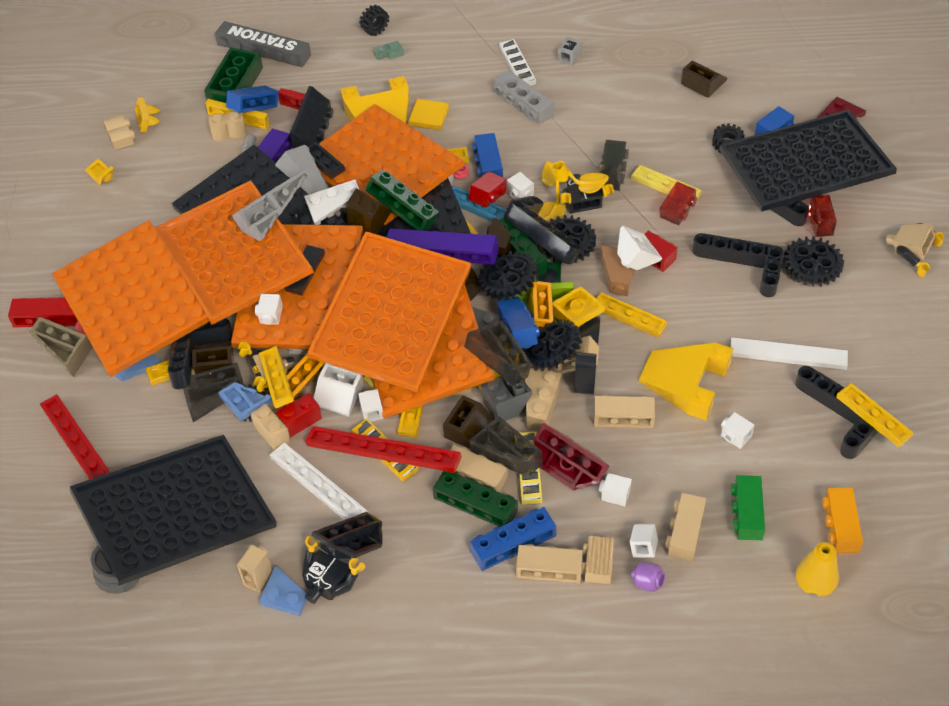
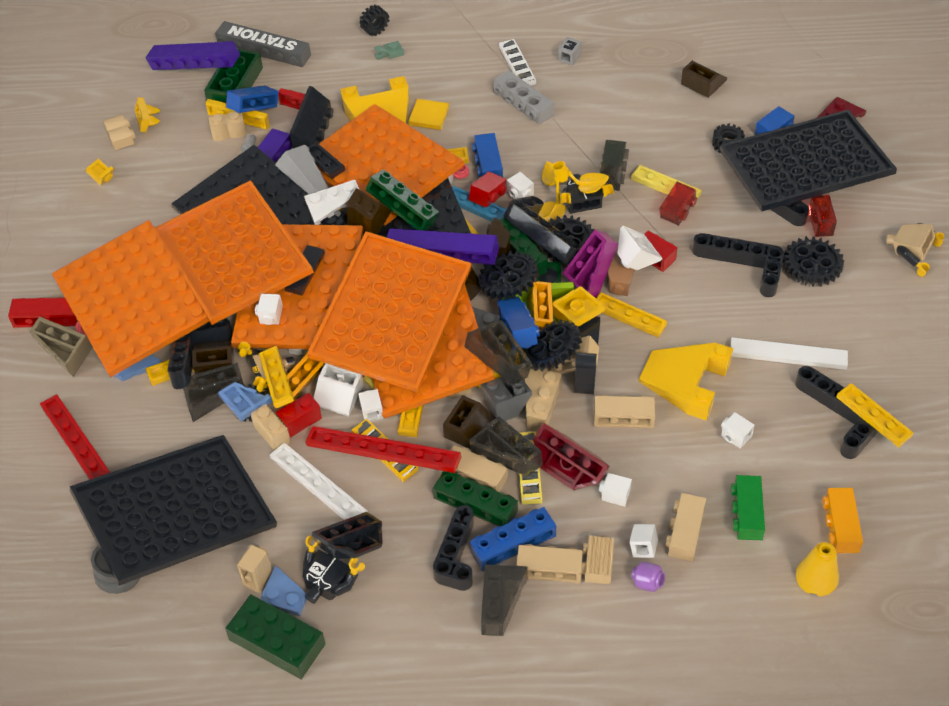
light grey wedge [232,169,309,241] -> none
none -> dark purple brick [145,41,240,70]
none -> dark green brick [225,594,326,680]
none -> black beam [433,505,474,591]
none -> clear smoke wedge [481,565,528,636]
none -> magenta wedge [563,229,618,298]

